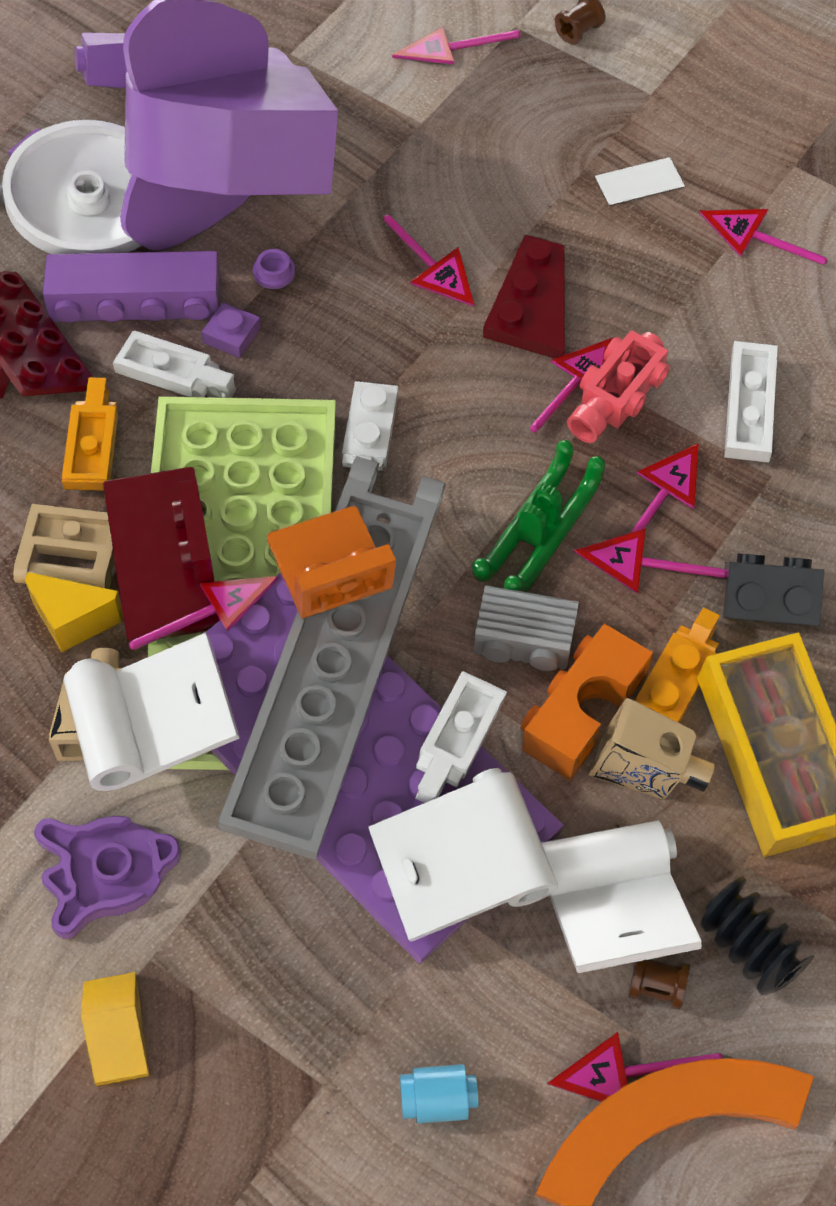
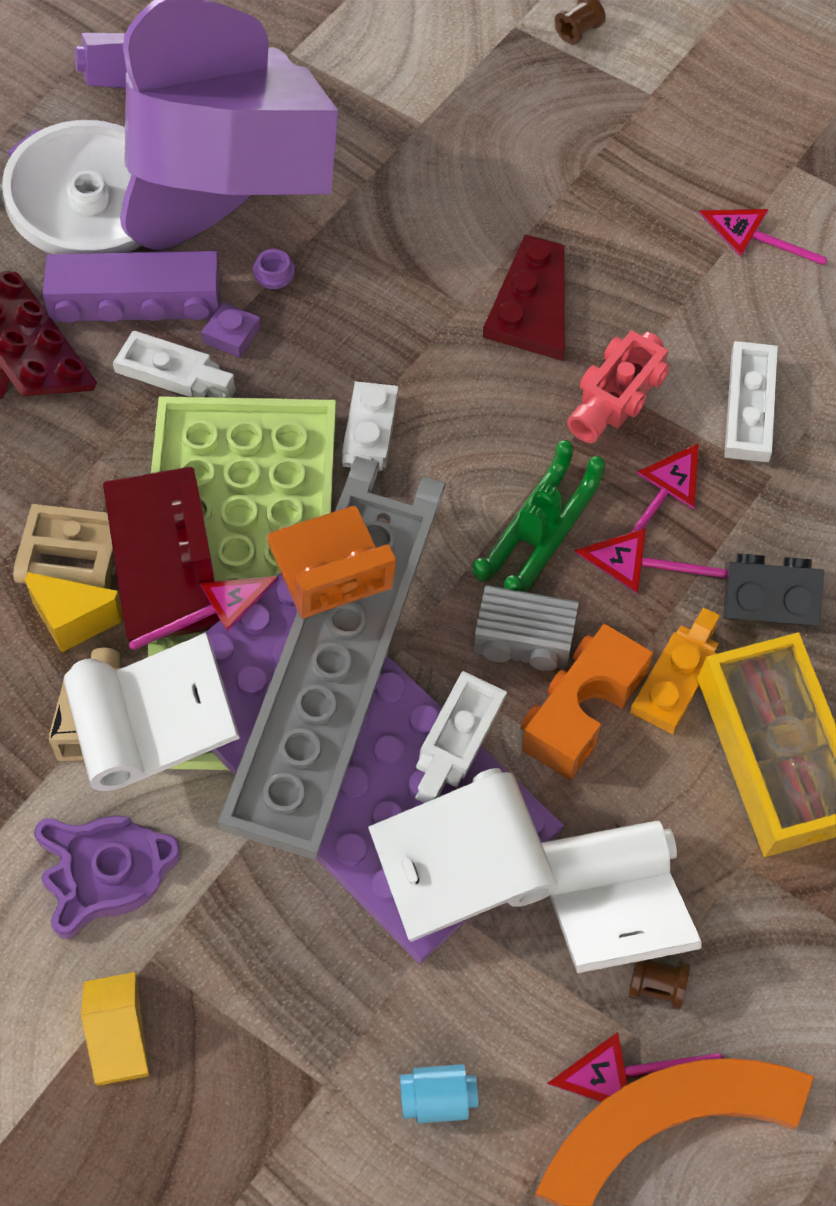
light orange hinge [61,377,118,491] -> none
piece [383,215,475,307] -> none
dark pink piece [392,27,520,64] -> none
dark pink piece [530,337,613,433] -> none
tan torso [589,698,715,799] -> none
white sticker [595,157,685,205] -> none
black piece [700,876,814,995] -> none

